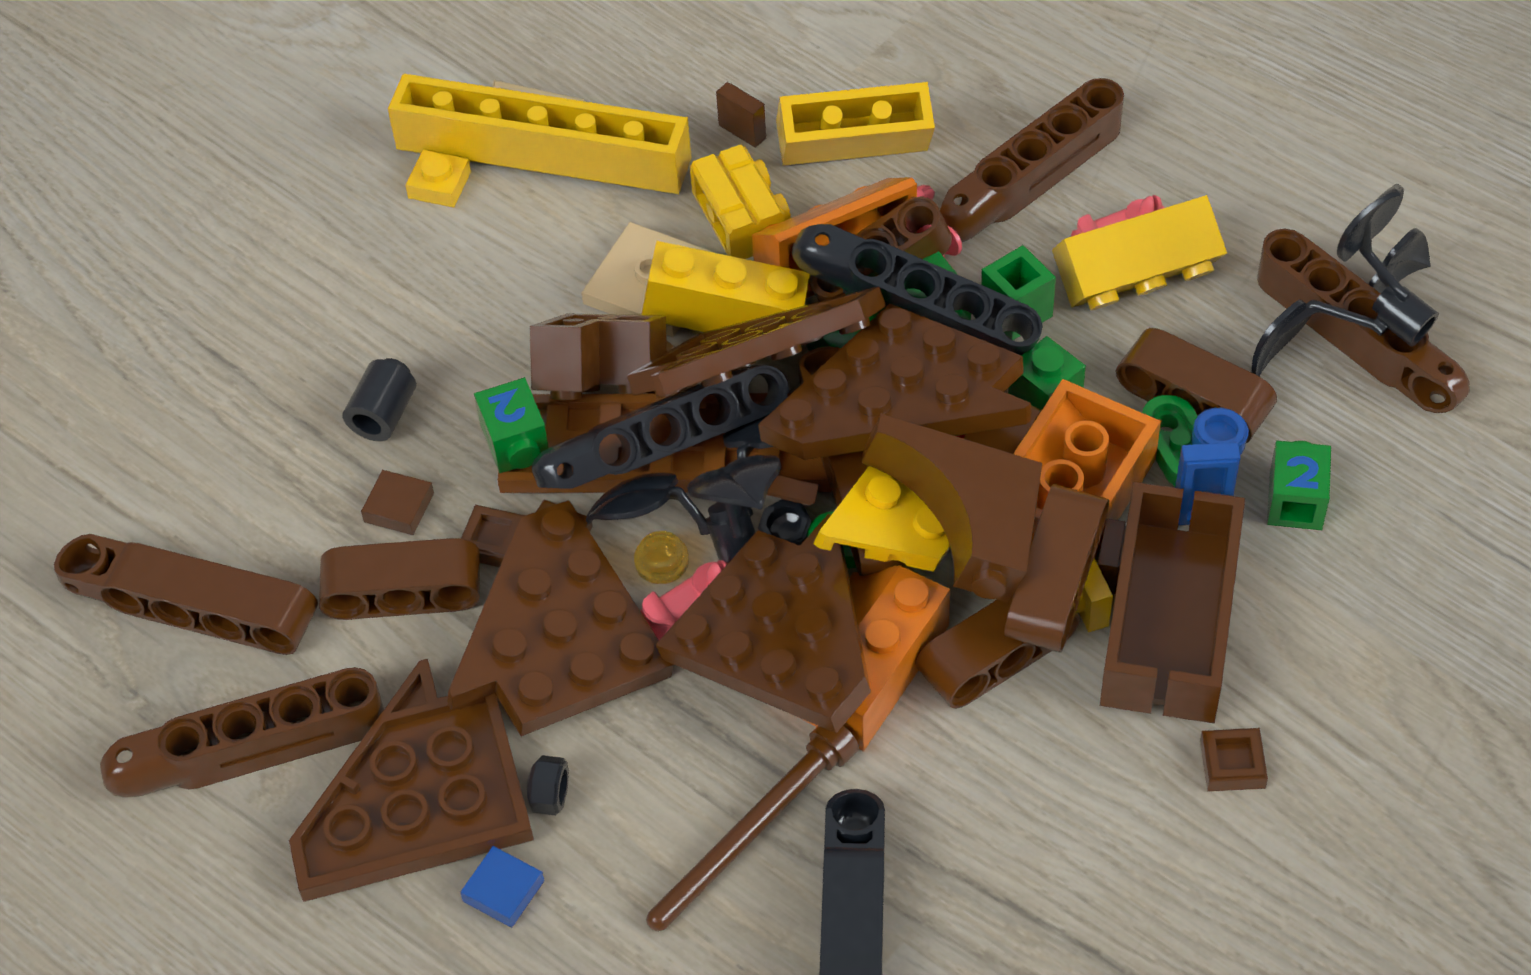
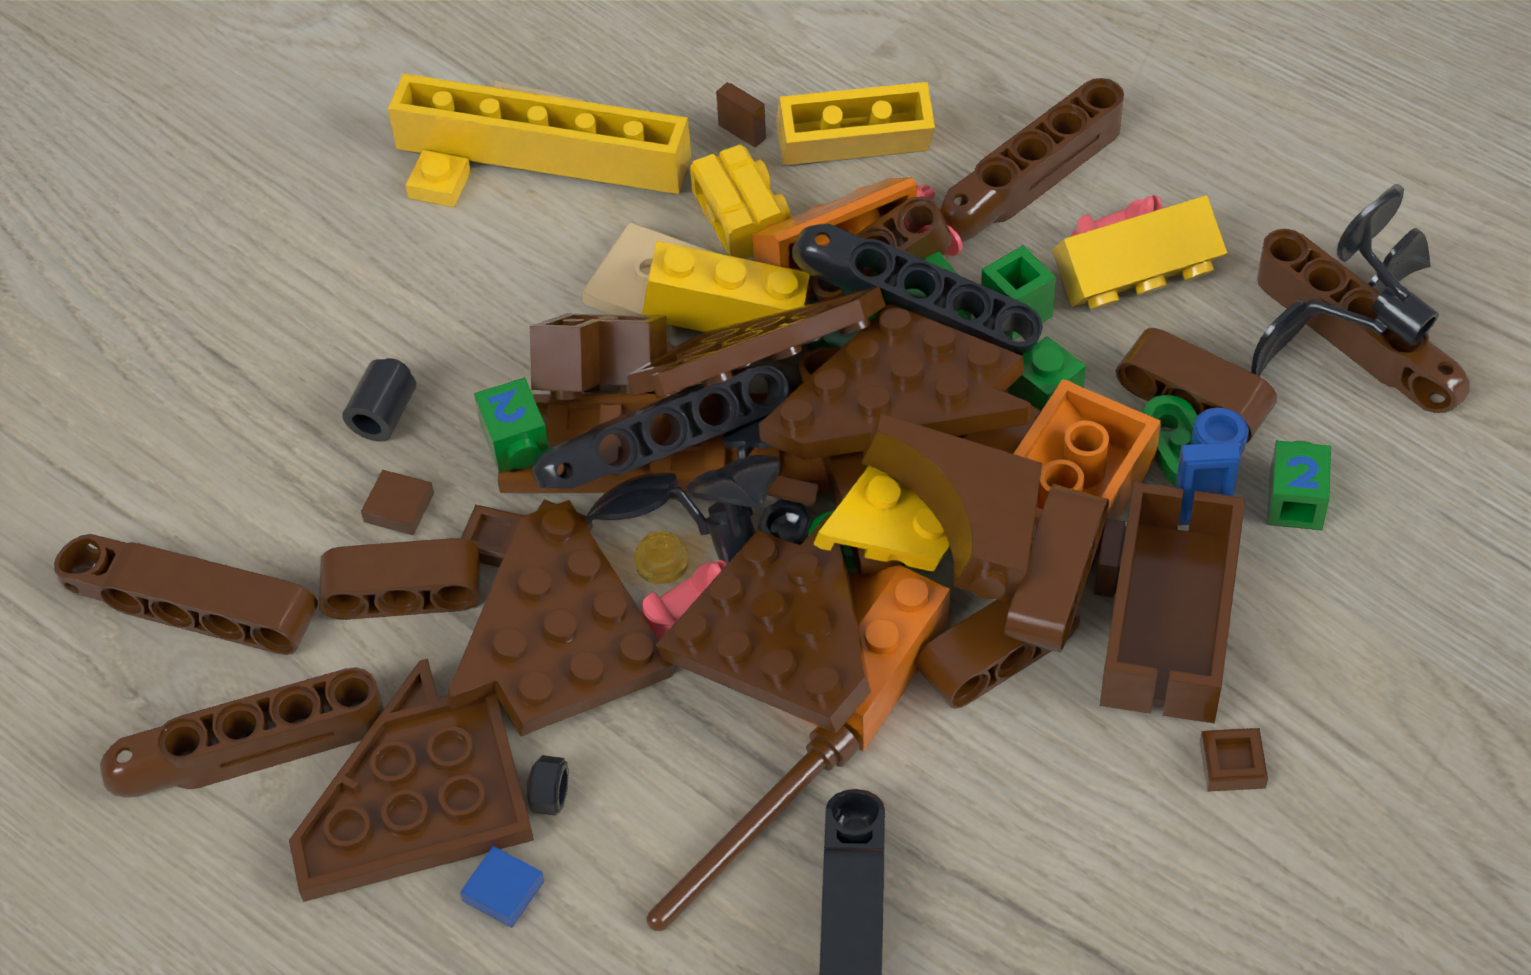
yellow plate [1076,558,1113,633] -> none

